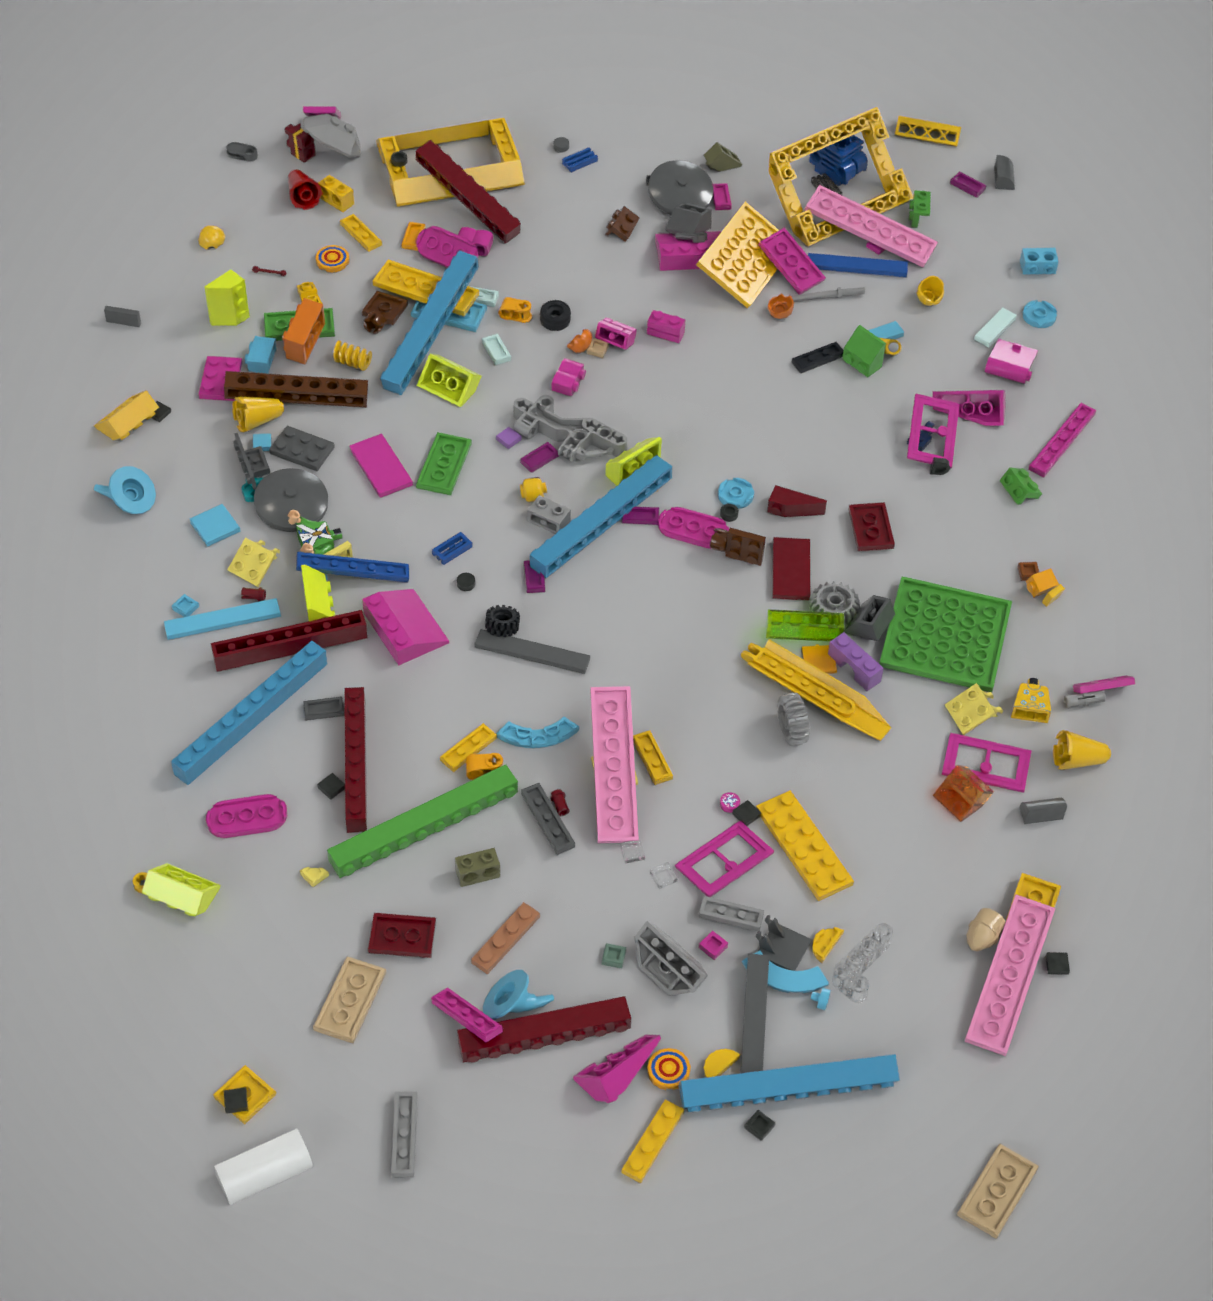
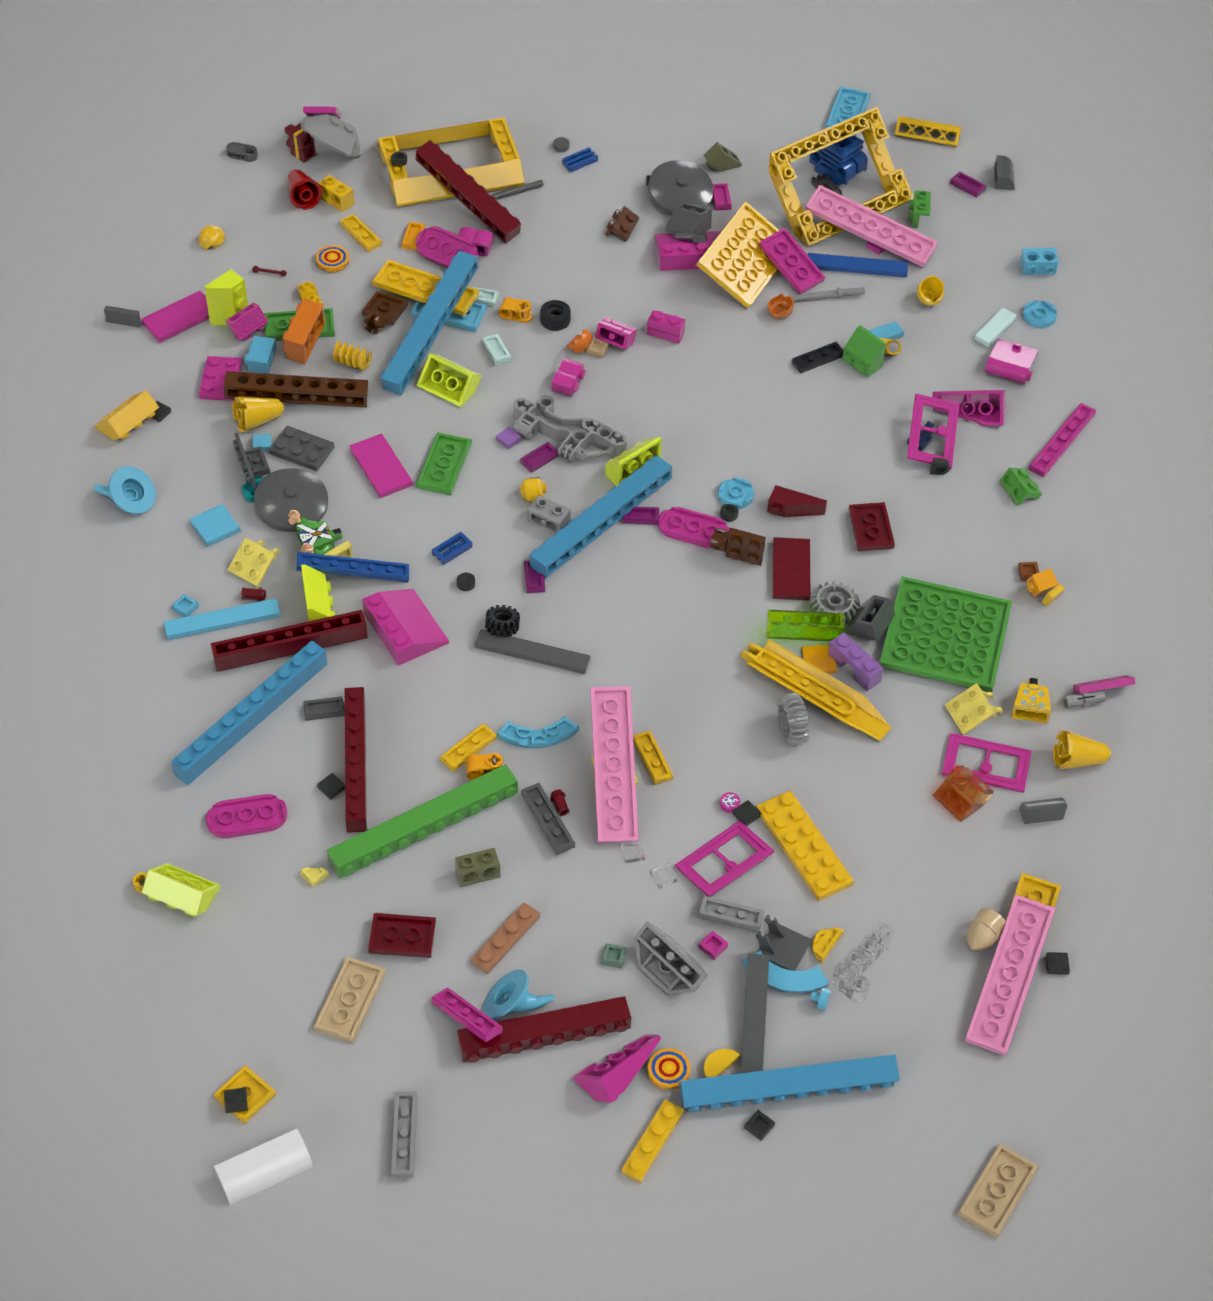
none -> dark pink tile [141,290,209,343]
none -> dark pink brick [226,302,268,341]
none -> dark grey bar [490,180,543,199]
none -> medium azure tile [825,86,871,136]

